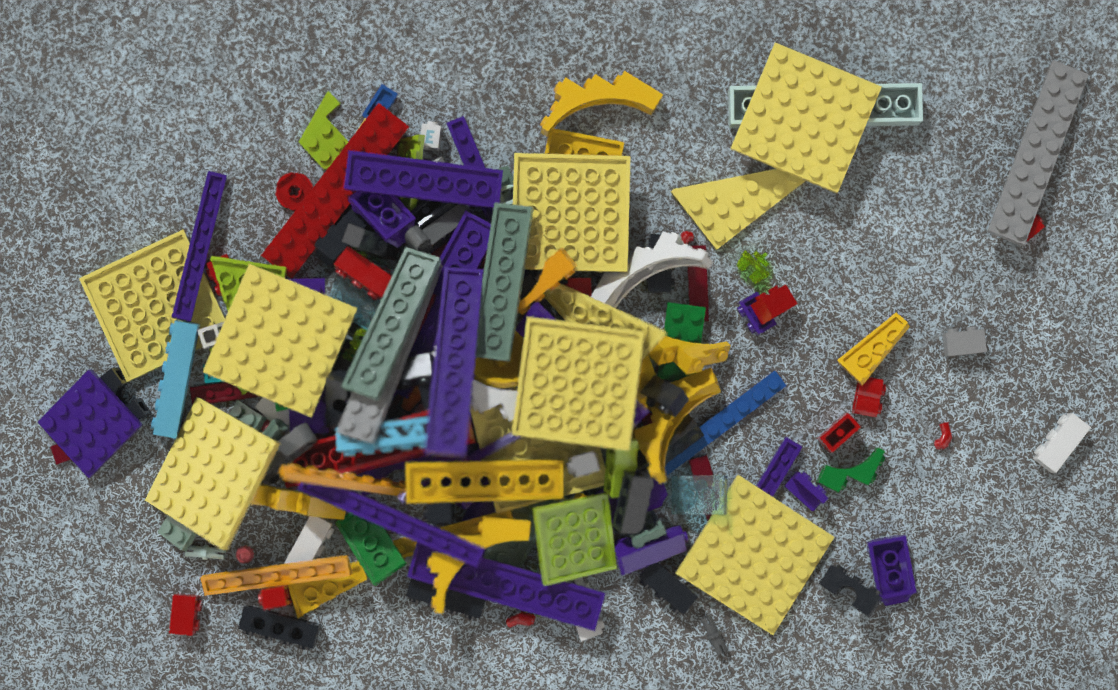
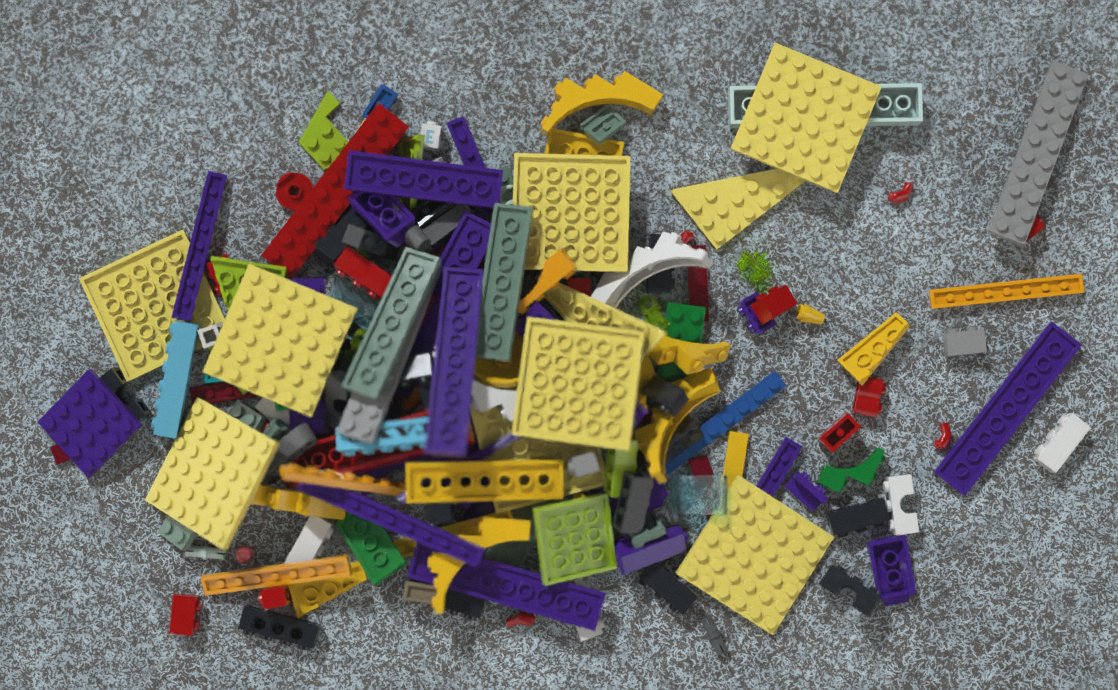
none -> dark tan tile [402,581,437,605]
none -> sand green plate [579,105,626,146]
none -> clear neon green piece [639,295,670,330]
none -> yellow tile [721,431,749,489]
none -> yellow cone [795,304,825,325]
none -> black brick [825,497,890,538]
none -> white arch [883,474,919,535]
none -> red arm [888,182,914,204]
none -> light orange plate [928,274,1085,309]
none -> dark purple plate [933,321,1082,496]

